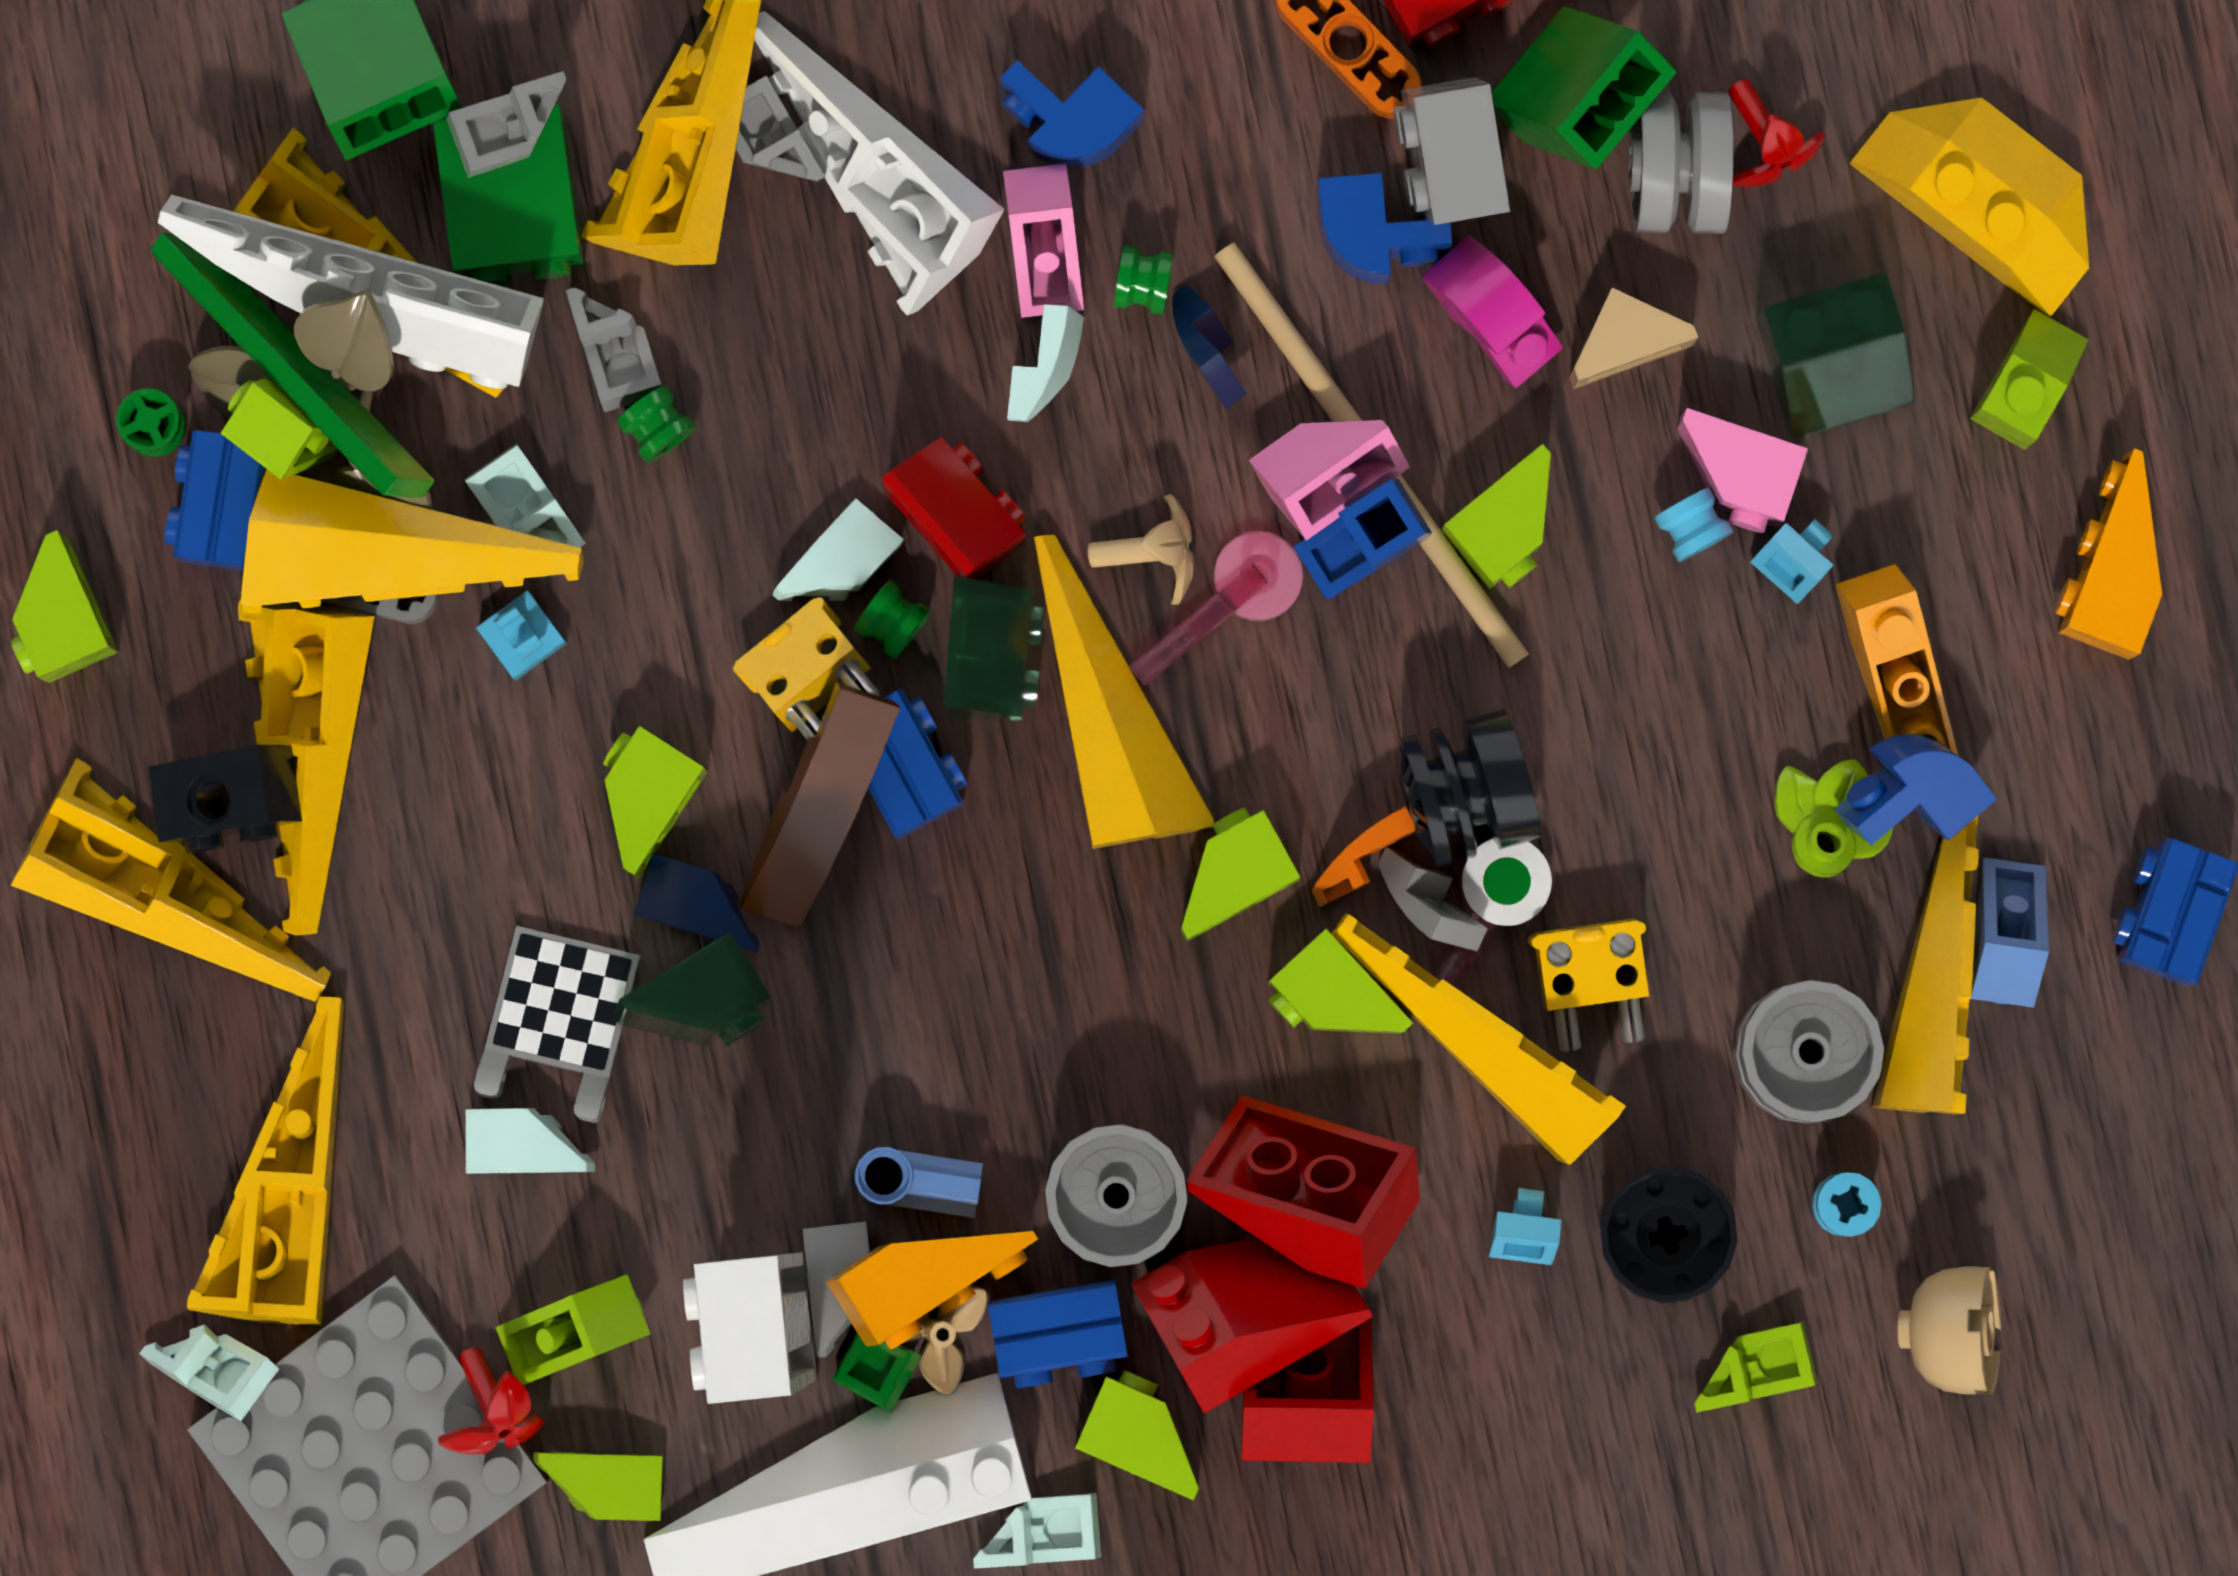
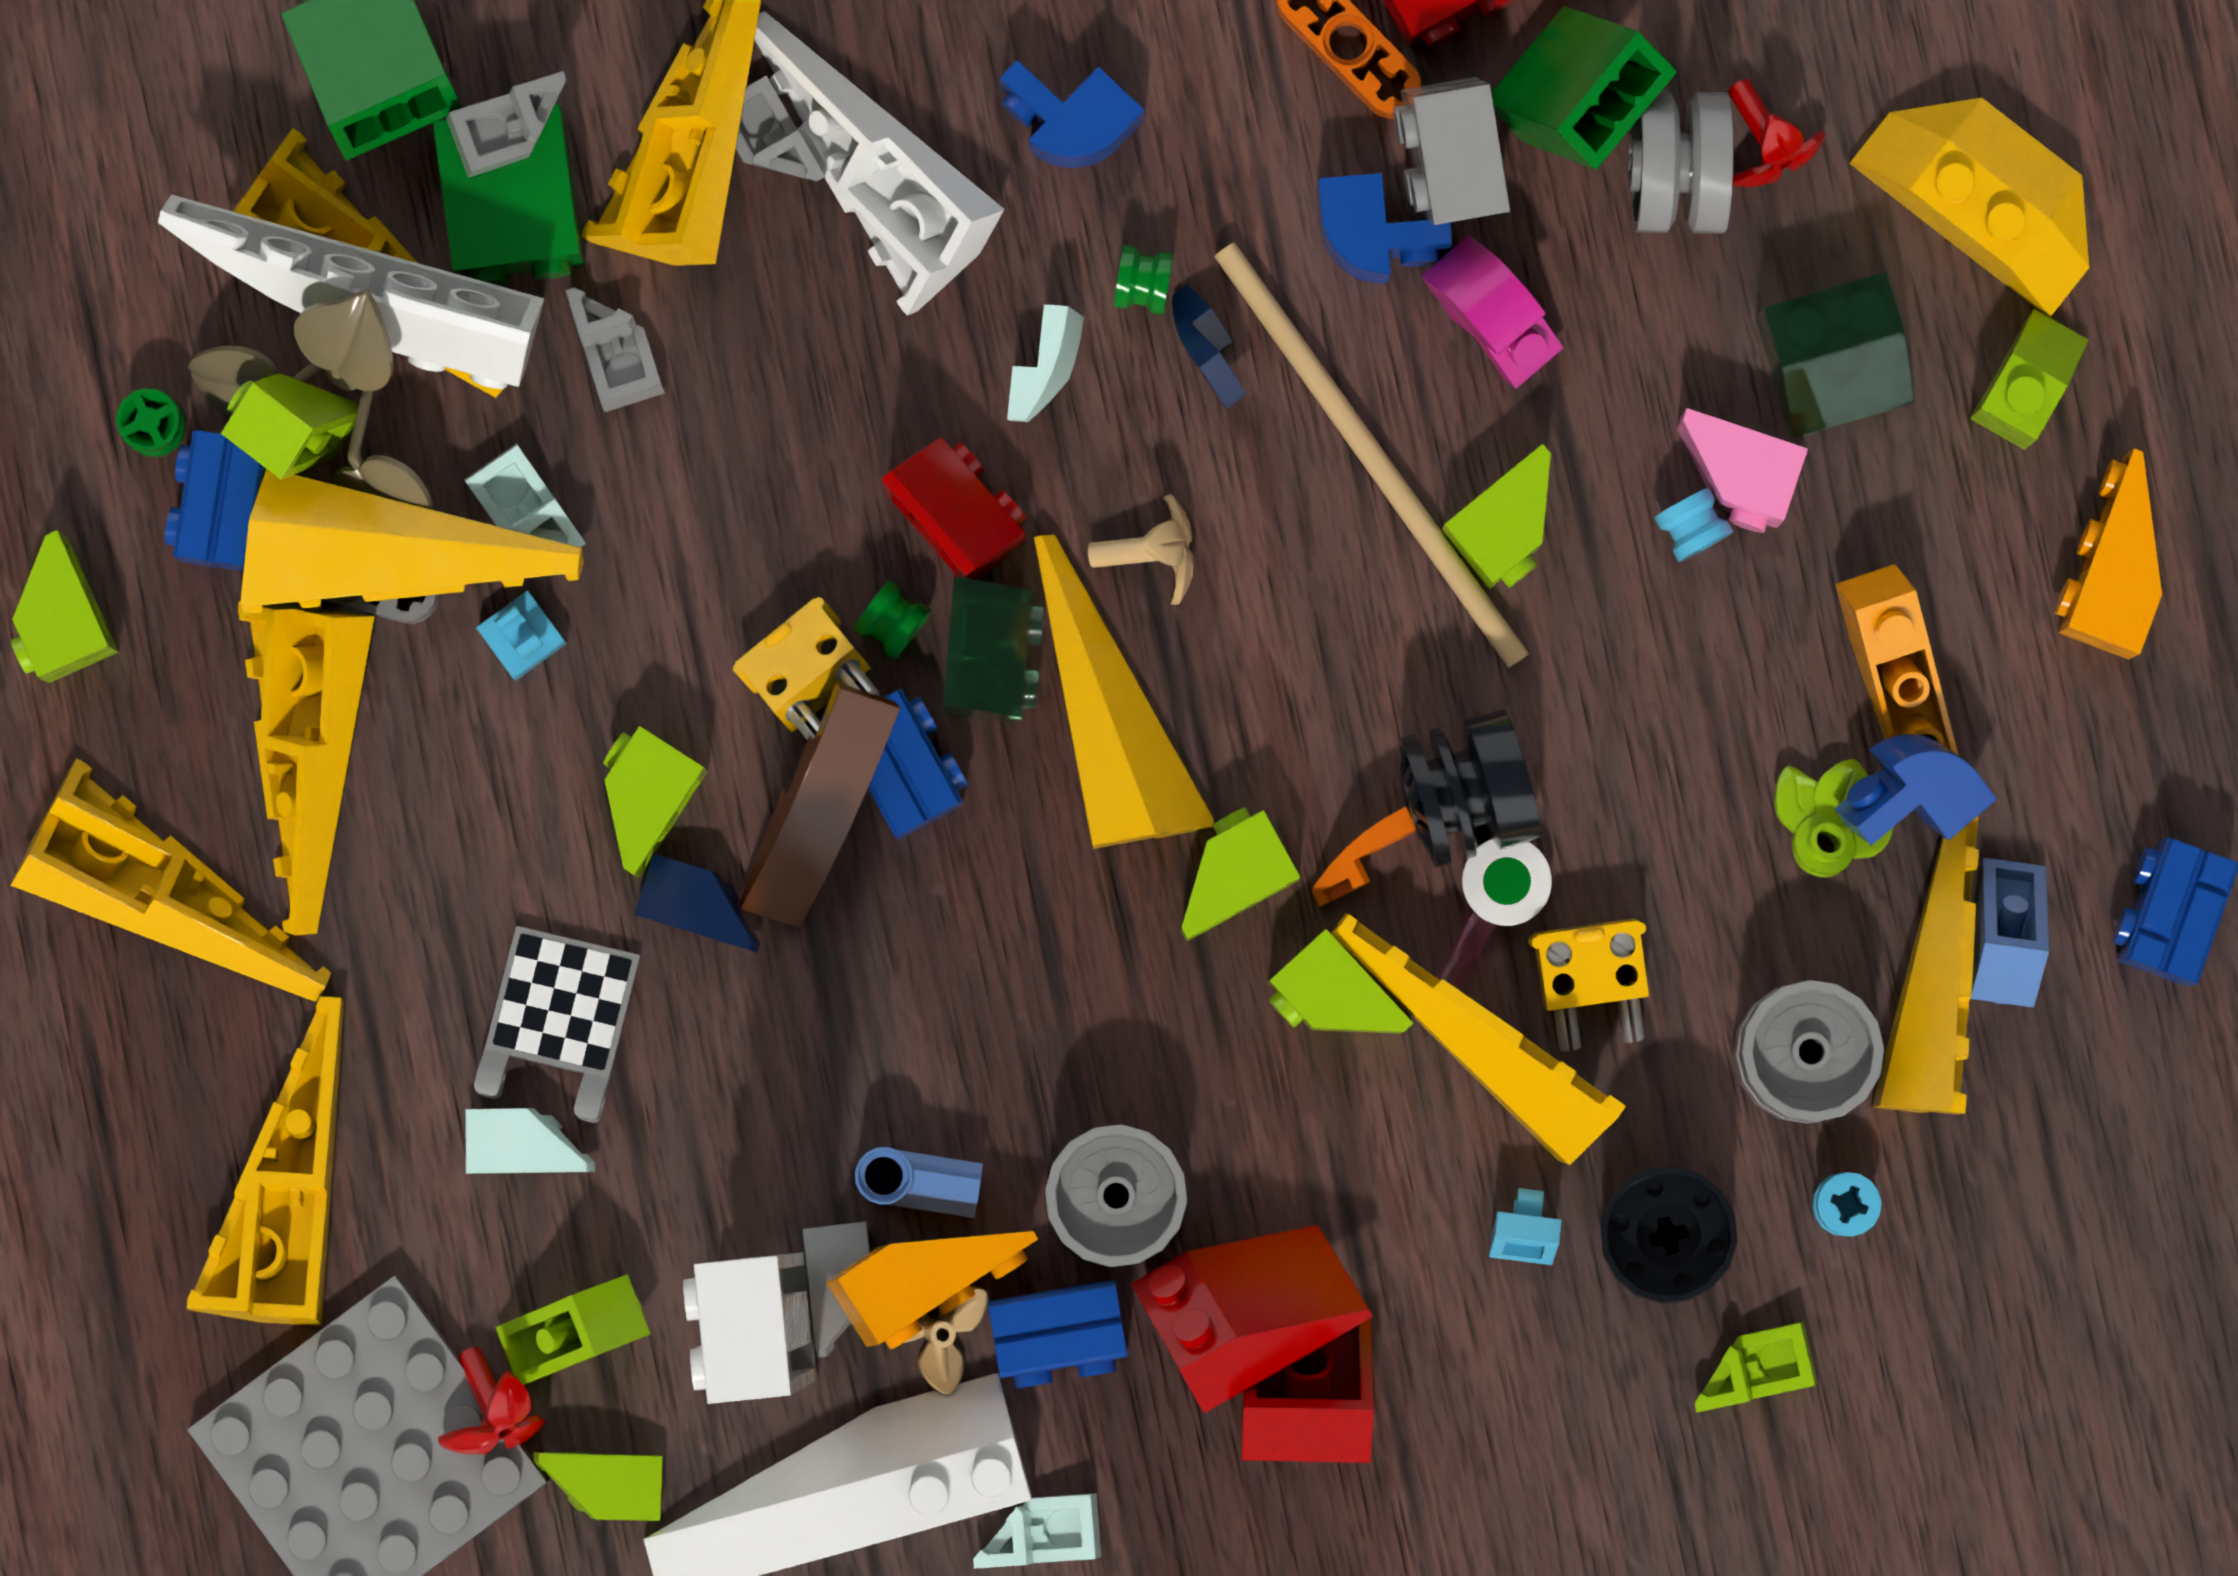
light aqua slope [139,1325,279,1421] -> none
black brick [148,745,302,853] -> none
green tile [150,232,435,498] -> none
clear green slope [612,932,771,1047] -> none
green wheel [616,385,697,464] -> none
light aqua slope [772,499,904,601] -> none
green tile [832,1333,922,1412] -> none
bright pink slope [1003,163,1084,318] -> none
lime slope [1075,1369,1199,1501] -> none
clear pink piece [1129,531,1303,686] -> none
red slope [1185,1095,1420,1289] -> none
bright pink slope [1249,420,1410,541] -> none
blue brick [1293,478,1432,601] -> none
light grey slope [1378,847,1488,952] -> none
tan slope [1569,288,1698,389] -> none
medium azure tile [1750,519,1834,604] -> none
tan cylinder [1898,1266,2001,1395] -> none

